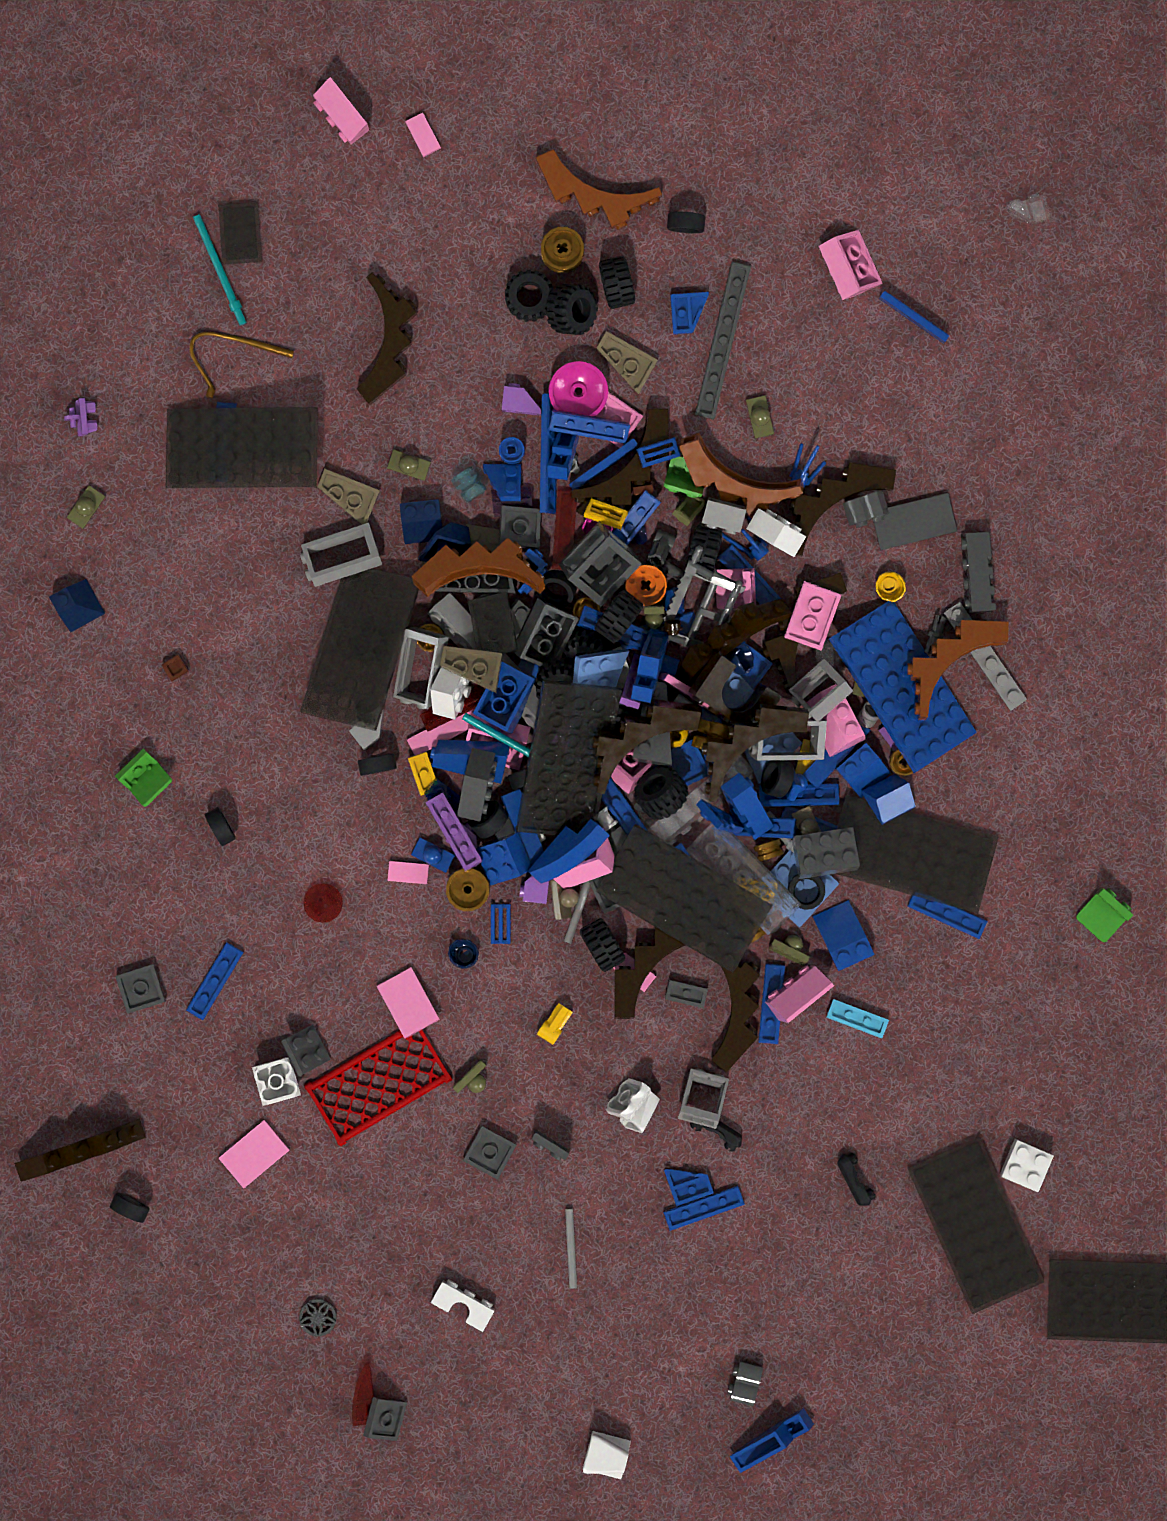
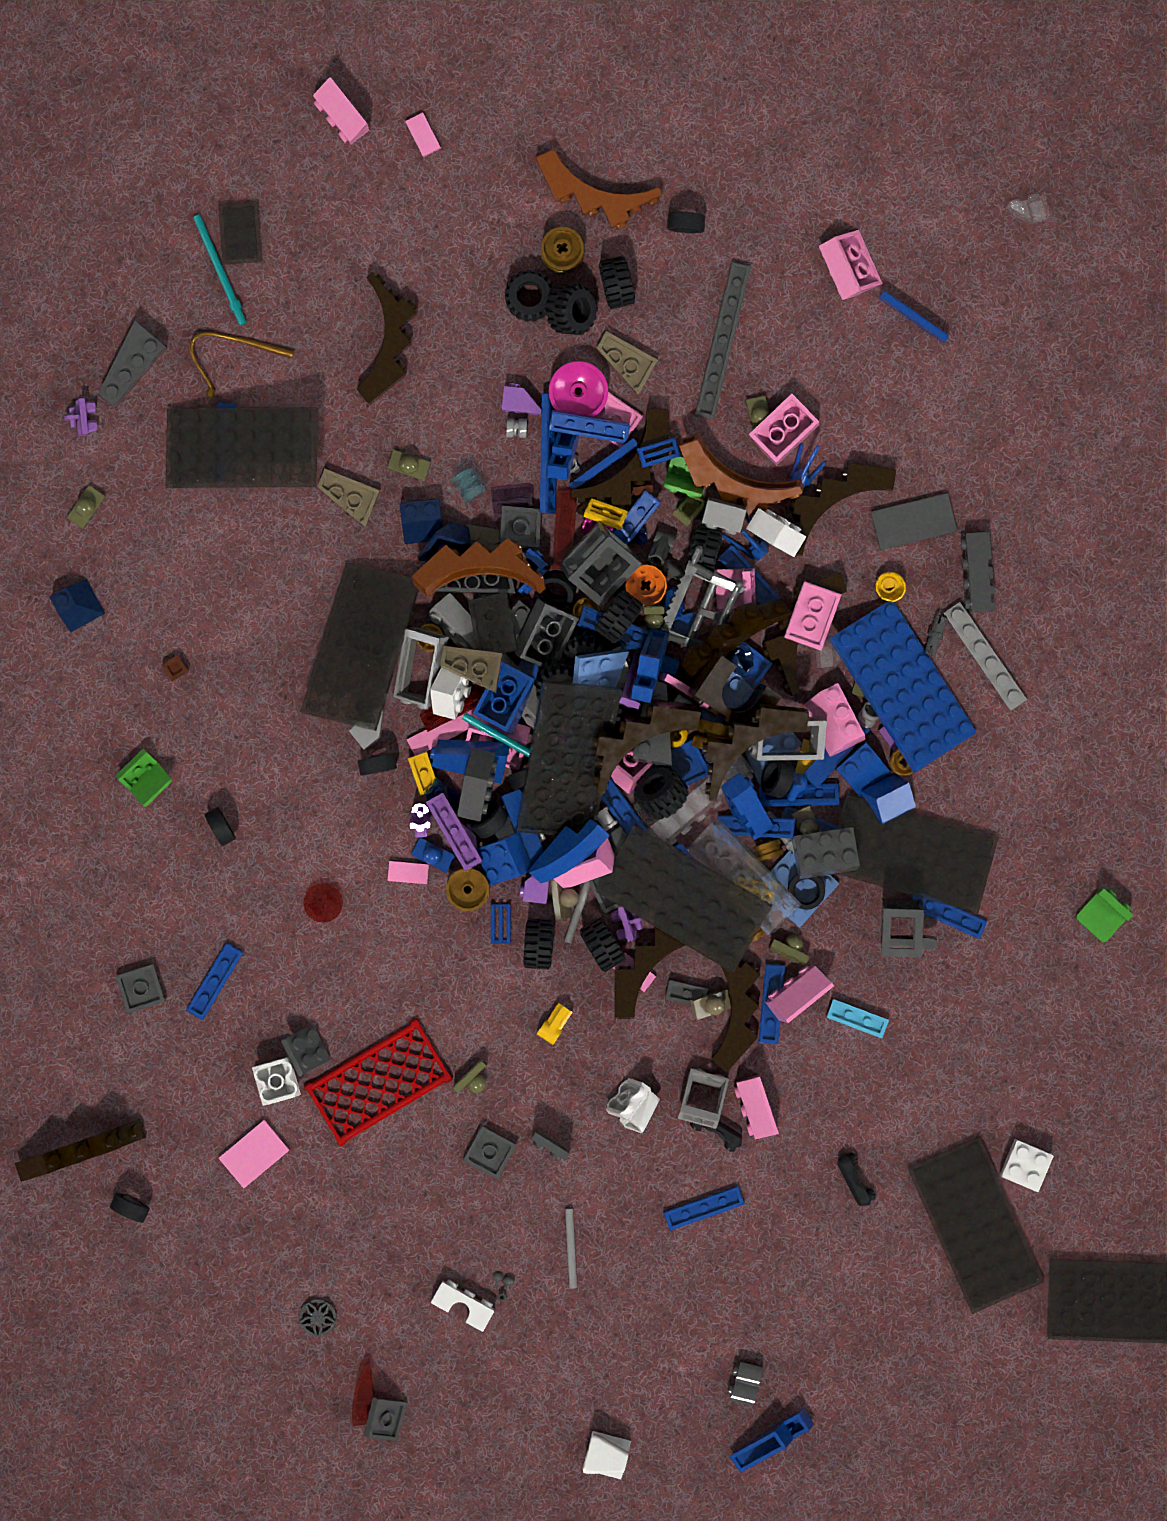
light grey window [300,523,383,587] -> none
bright pink tile [377,967,440,1039] -> none
dark blue hair [448,939,479,969] -> none
blue wing [483,464,521,501] -> none
blue wheel [499,437,525,464] -> none
dark brown plate [663,620,683,635] -> none
blue wing [664,1169,714,1206] -> none
blue wing [670,292,709,335] -> none
blue wing [696,799,744,834] -> none
light grey window [789,659,853,722] -> none
blue slope [812,900,875,971] -> none
dark grey brick [843,491,889,528] -> none
dark orange arch [907,620,1009,720] -> none
none -> dark grey wedge [98,321,167,408]
none -> medium lavender hips [410,802,431,838]
none -> dark grey piece [493,1272,514,1302]
none -> light grey wheel [506,418,527,438]
none -> black tyre [523,918,554,970]
none -> medium lavender hips [611,904,646,942]
none -> dark tan tile [690,989,731,1020]
none -> bright pink slope [734,1074,779,1139]
none -> bright pink slope [749,394,819,466]
none -> dark grey piece [881,898,938,957]

